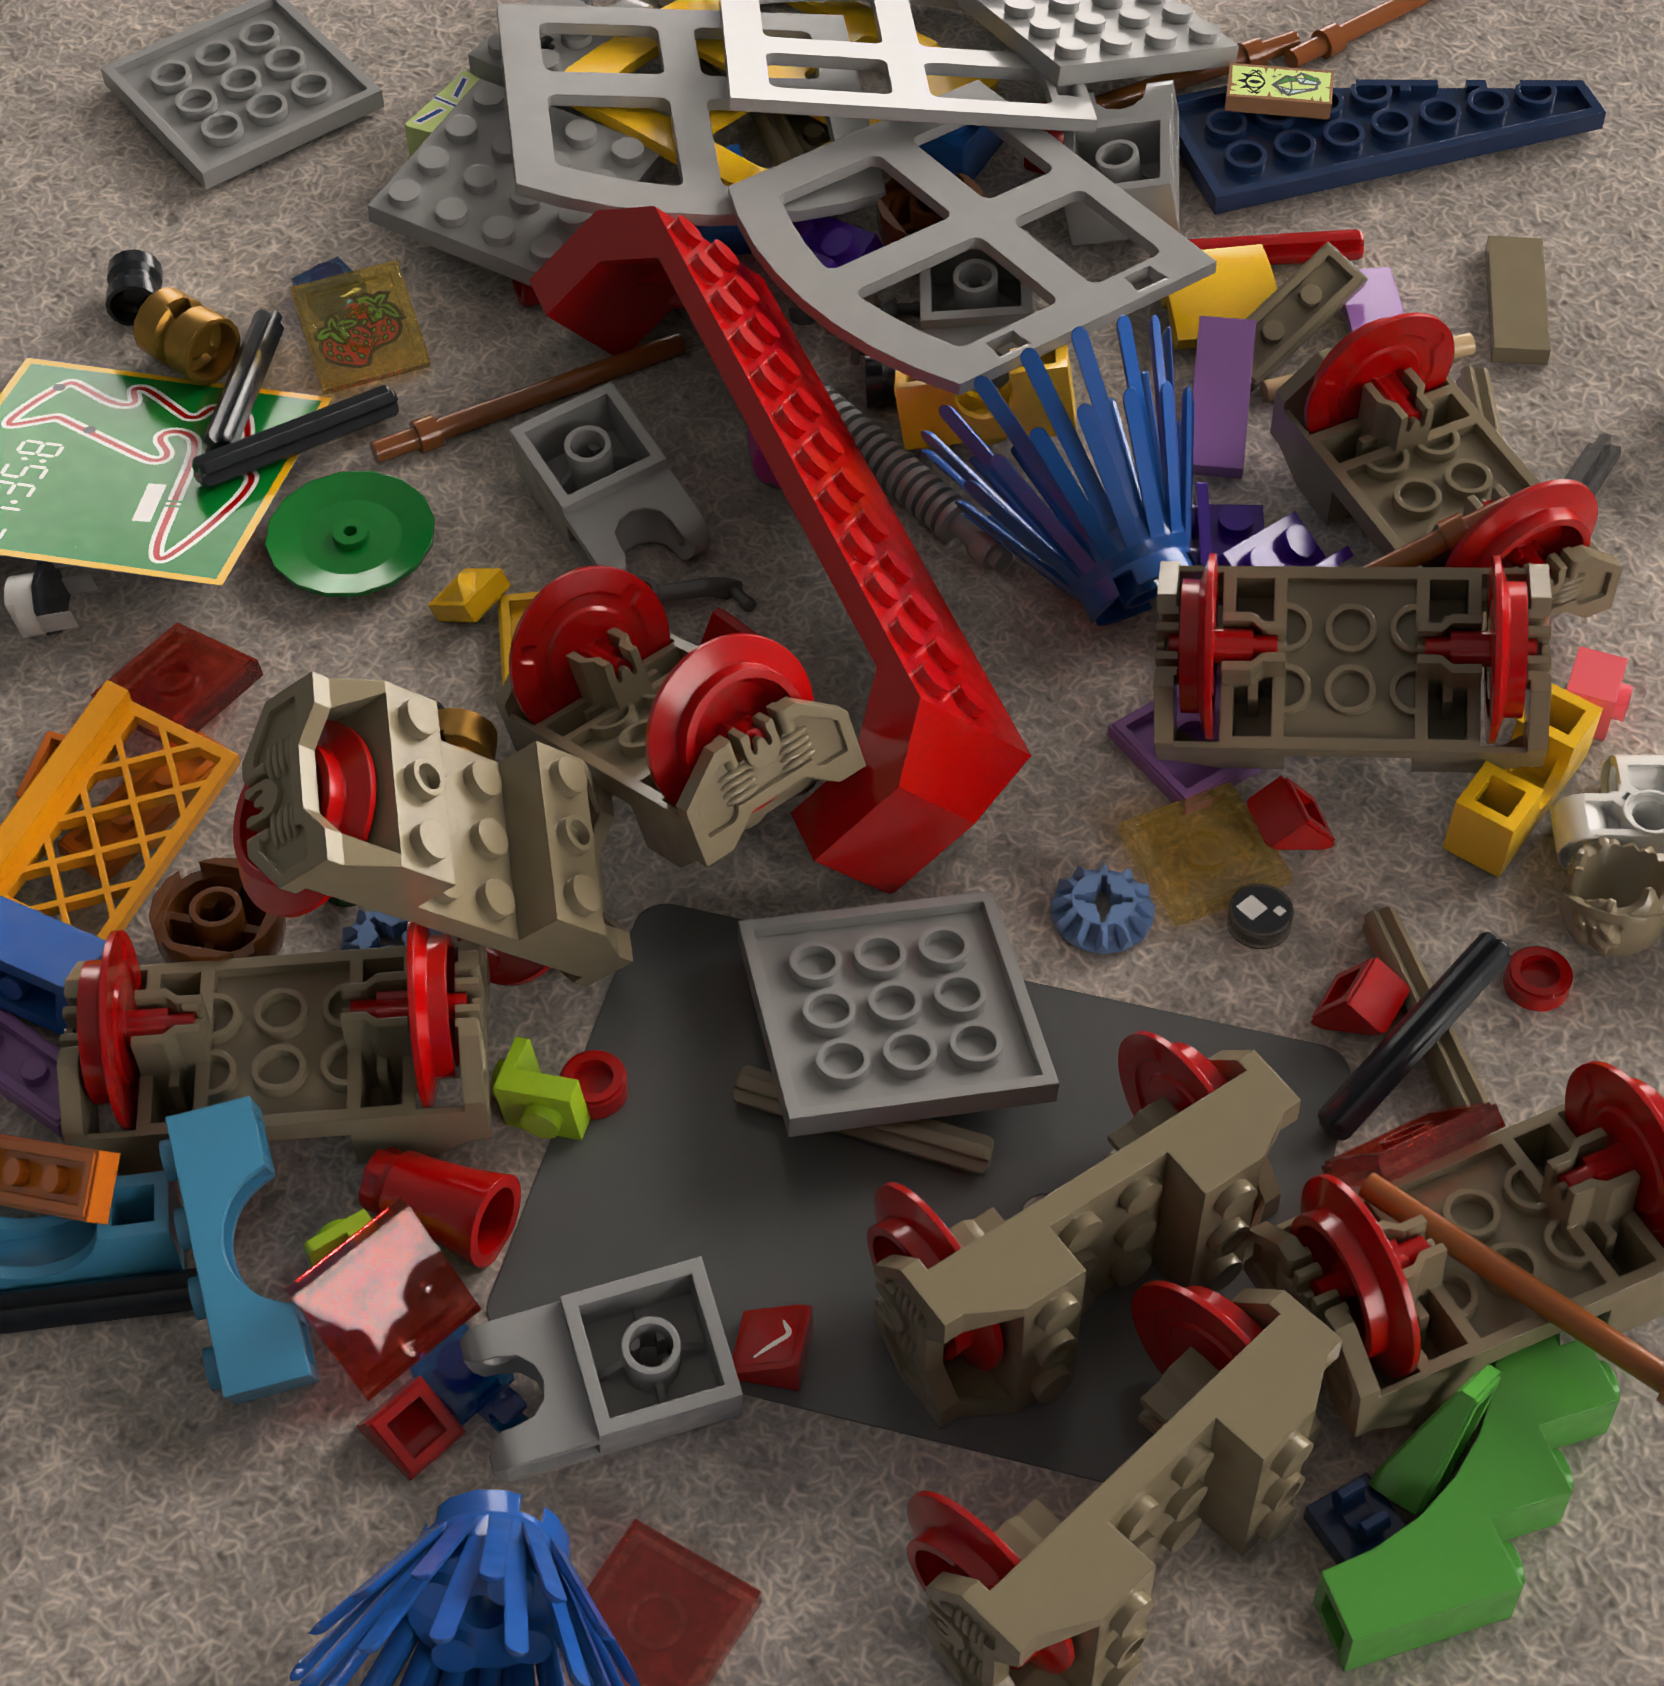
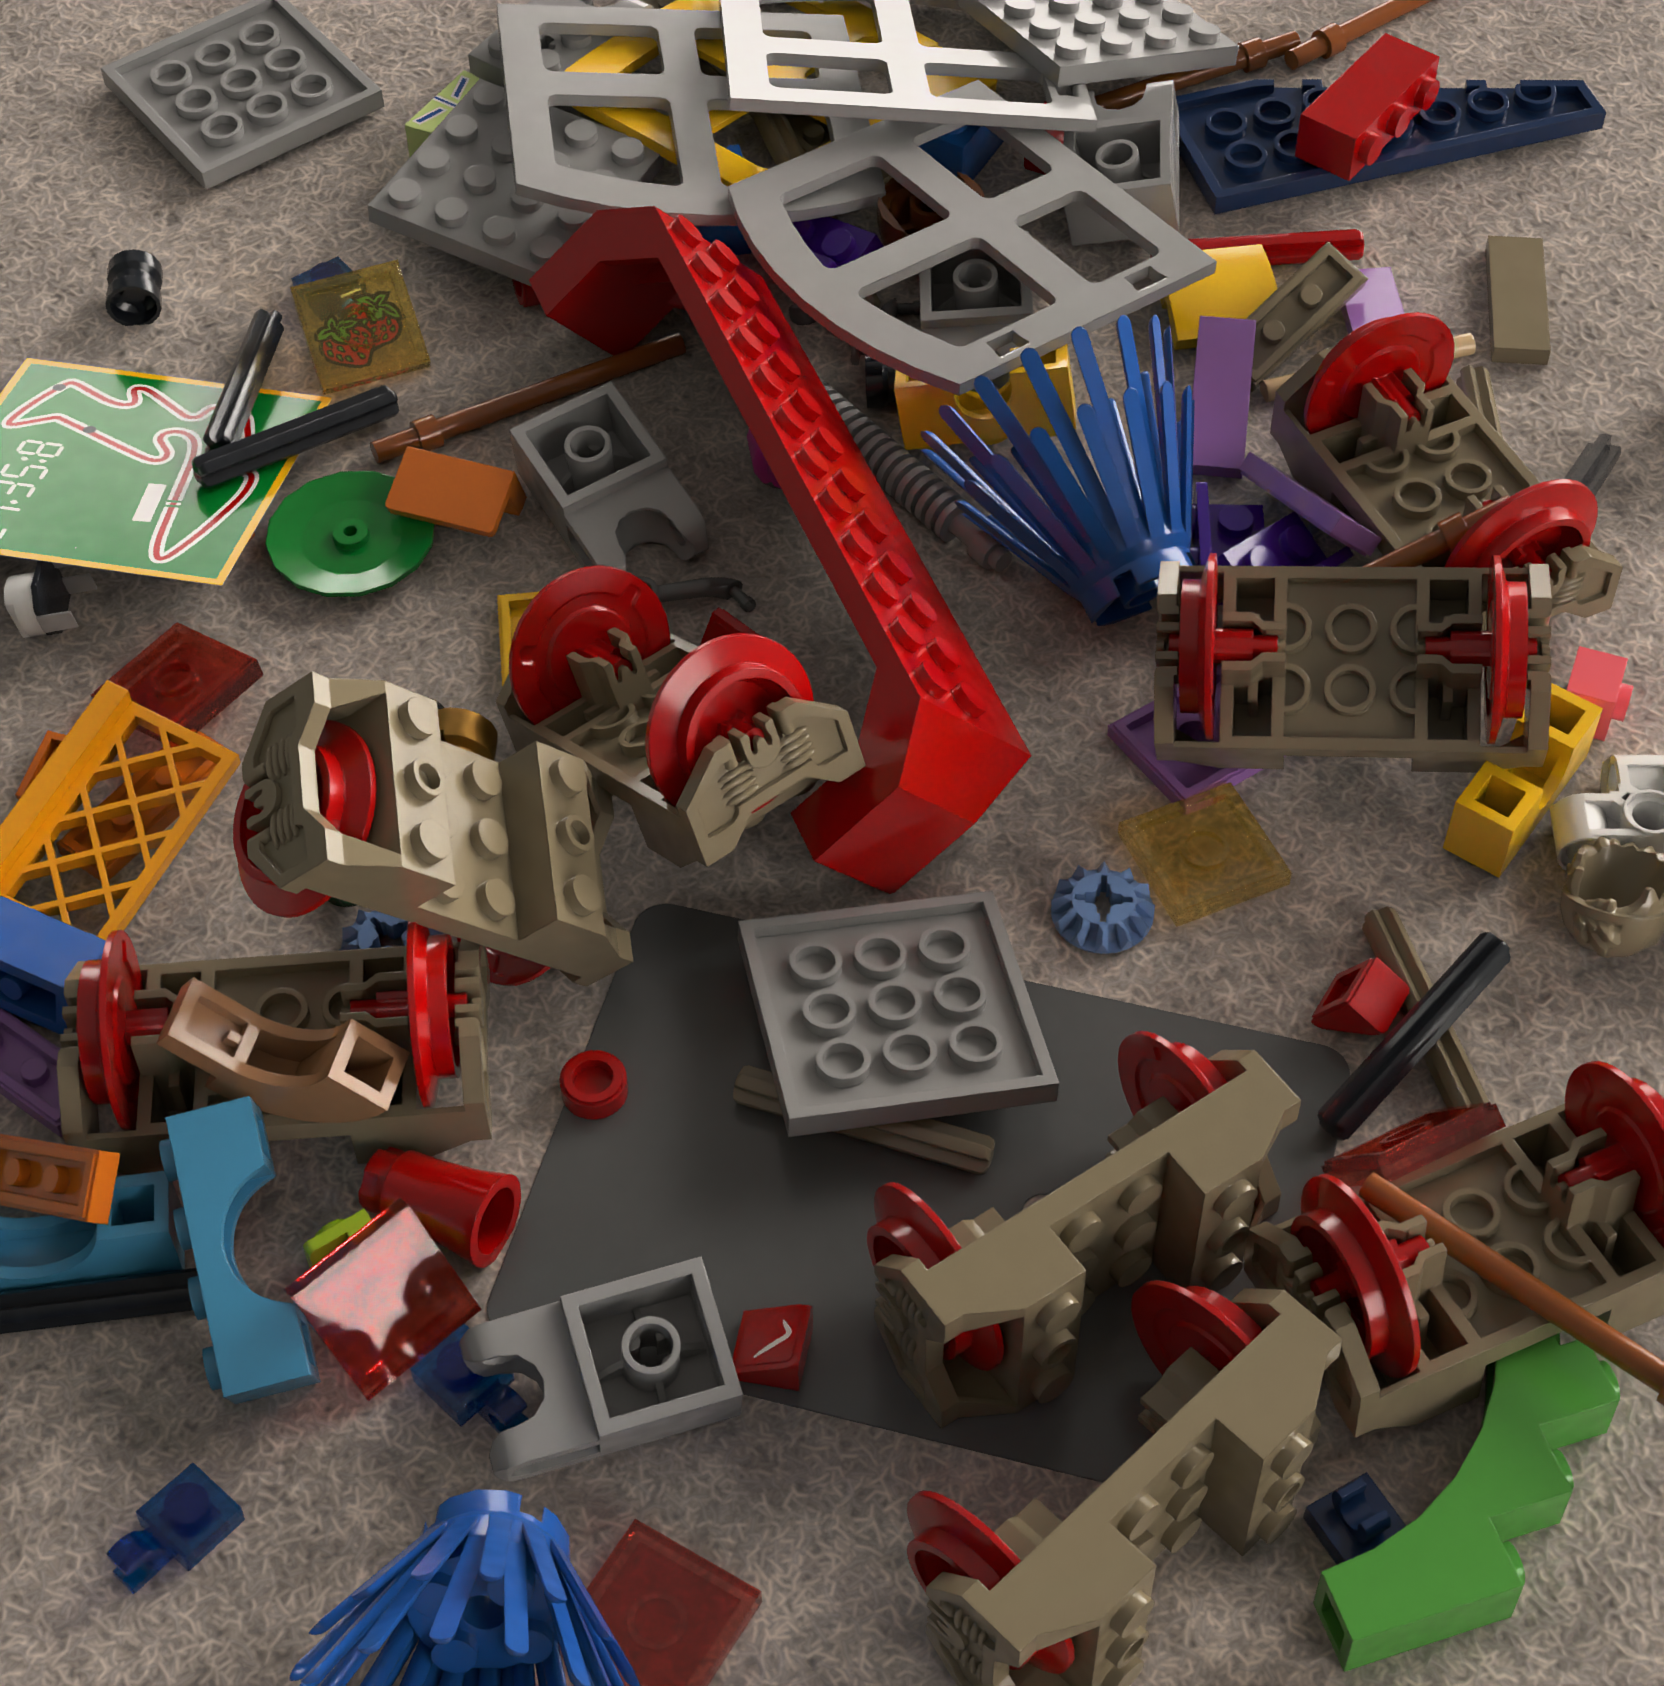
pearl gold wheel [133,287,241,385] -> none
reddish brown cylinder [149,858,286,963] -> none
red slope [356,1376,466,1481] -> none
yellow tile [428,568,511,623] -> none
lime bracket [491,1036,591,1141] -> none
tile [1225,63,1334,119] -> none
tile [1227,884,1294,949] -> none
red slope [1246,775,1335,850] -> none
bright green slope [1369,1364,1502,1516] -> none
red tile [1503,946,1573,1012] -> none
none -> clear blue plate [106,1463,245,1594]
none -> medium nougat arch [156,977,410,1123]
none -> orange panel [385,446,527,537]
none -> medium lavender tile [1239,452,1382,556]
none -> red brick [1295,33,1440,181]

